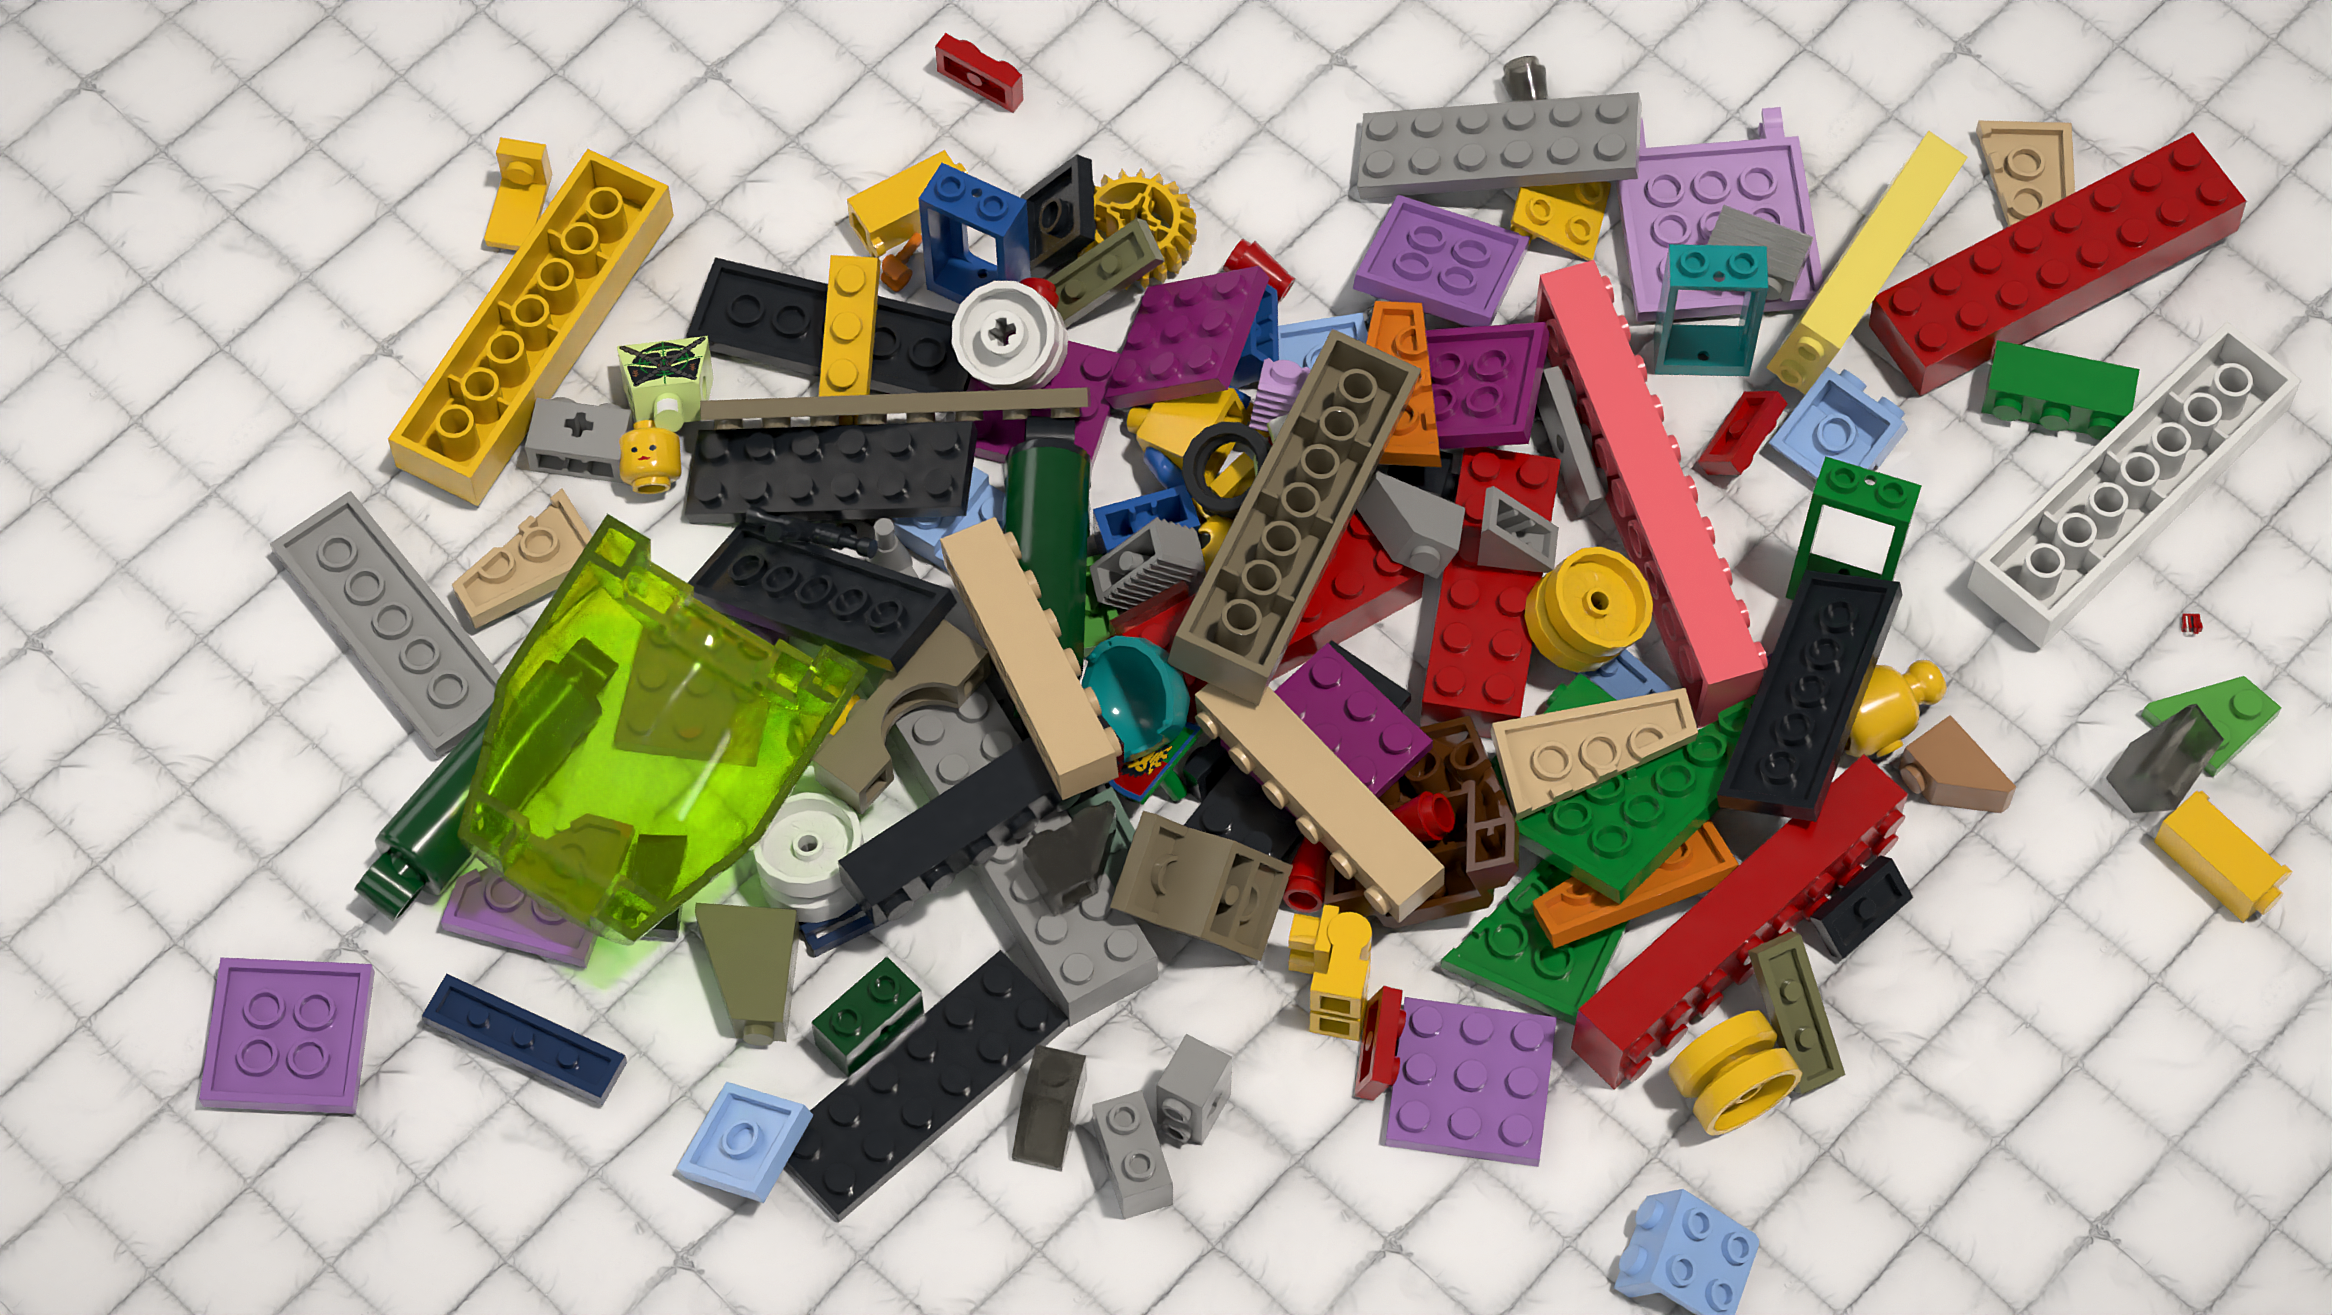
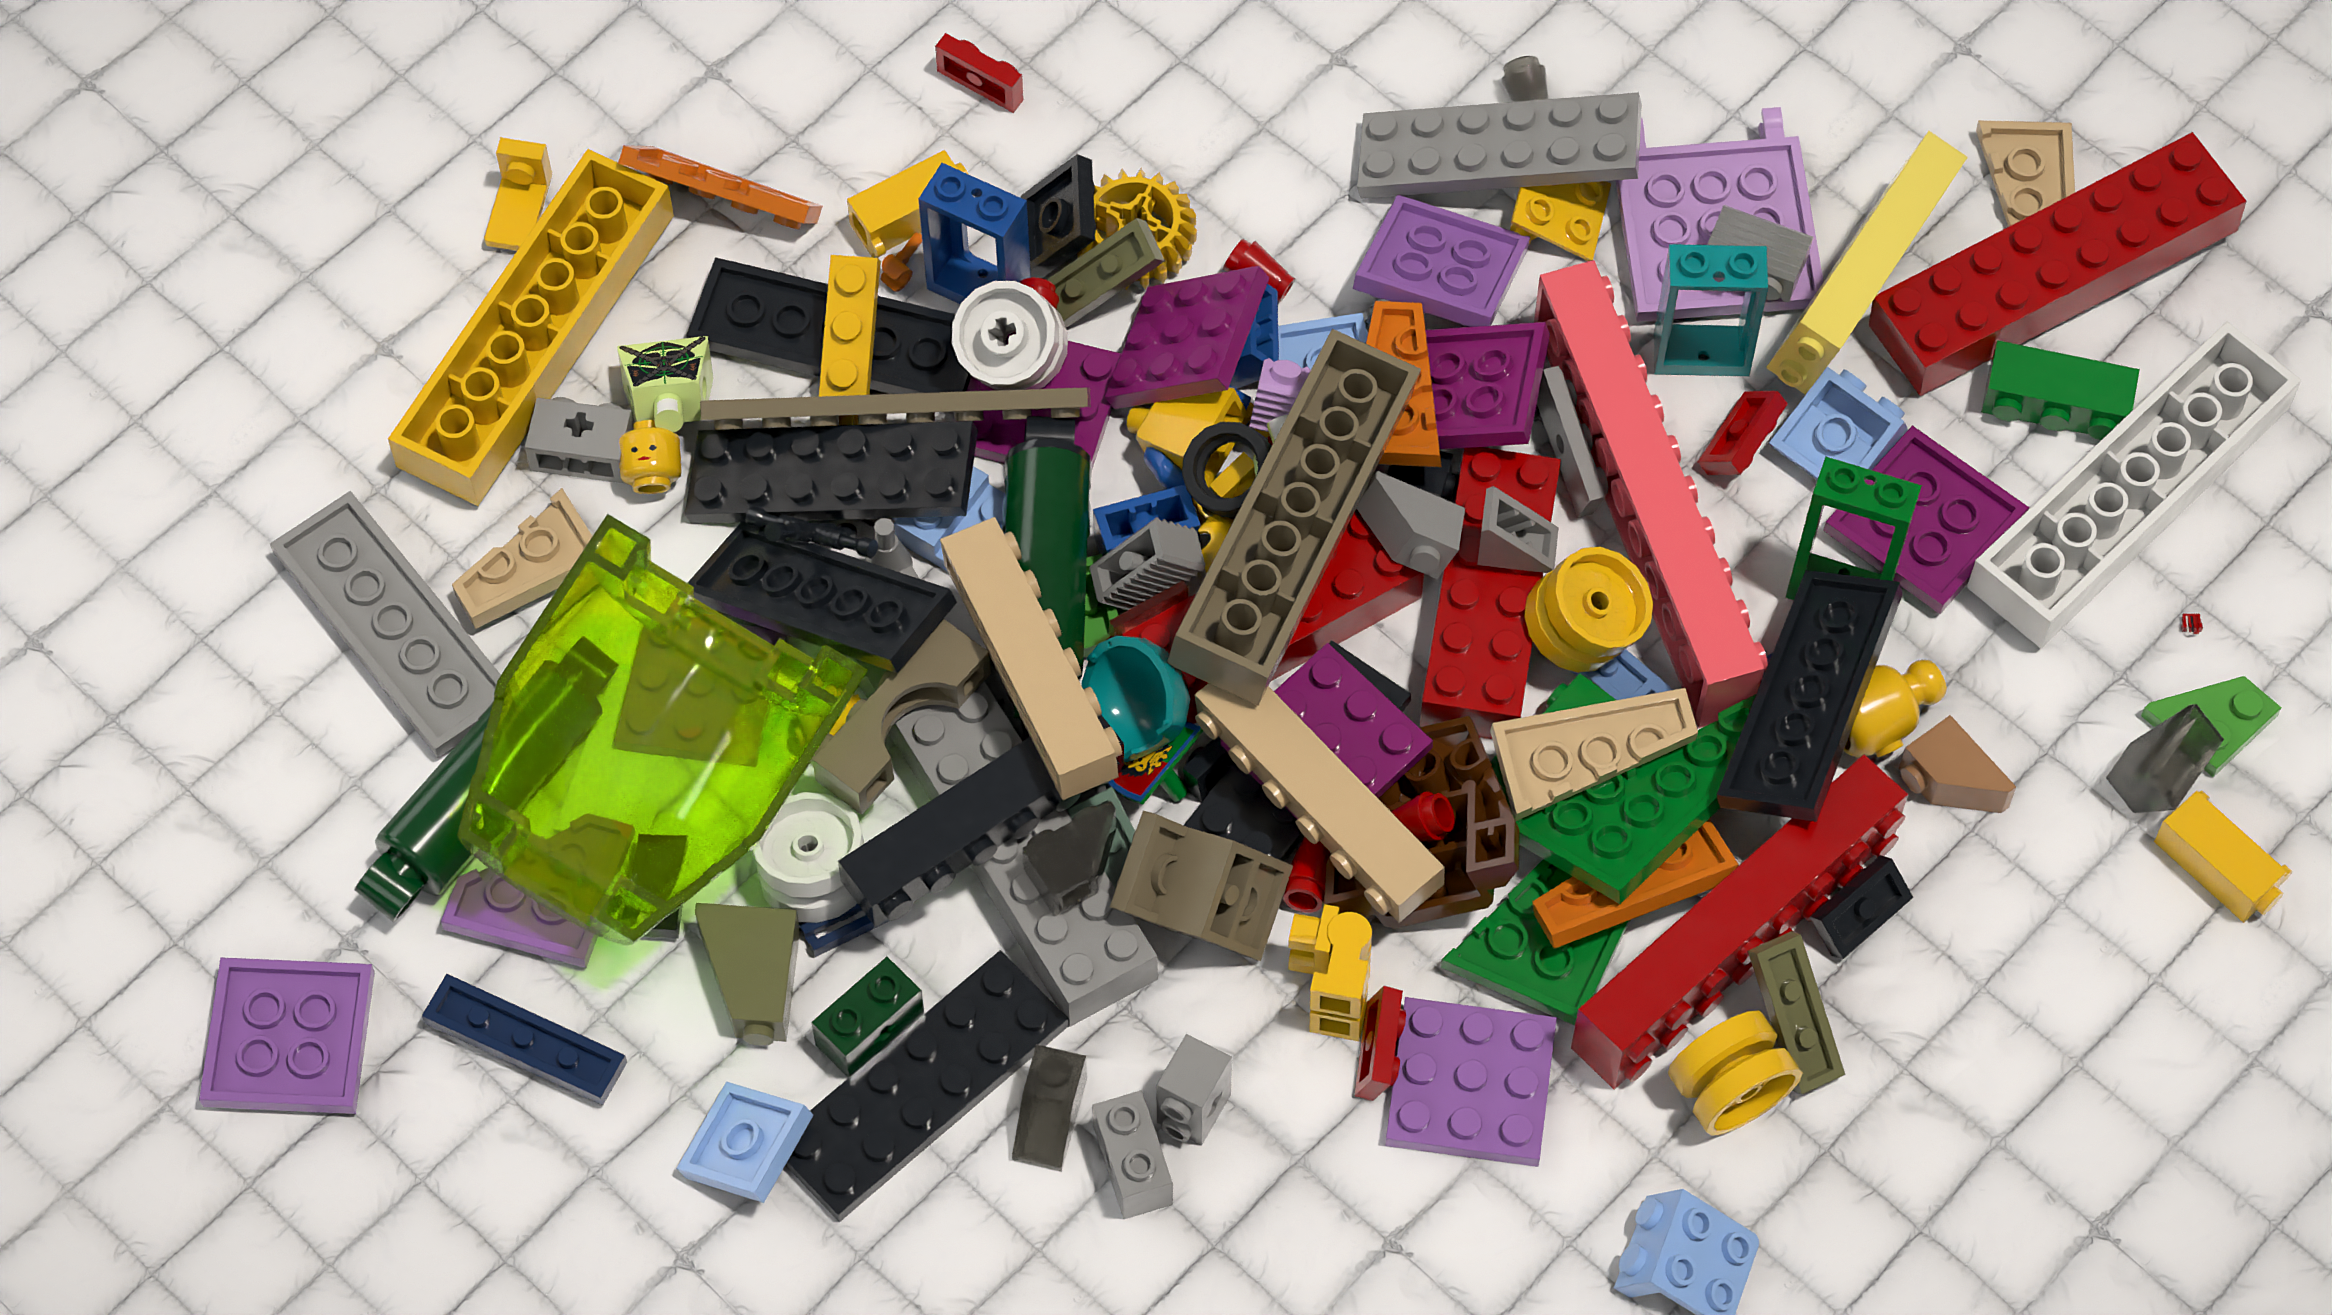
none -> orange wing [618,145,823,230]
none -> magenta plate [1823,425,2029,614]

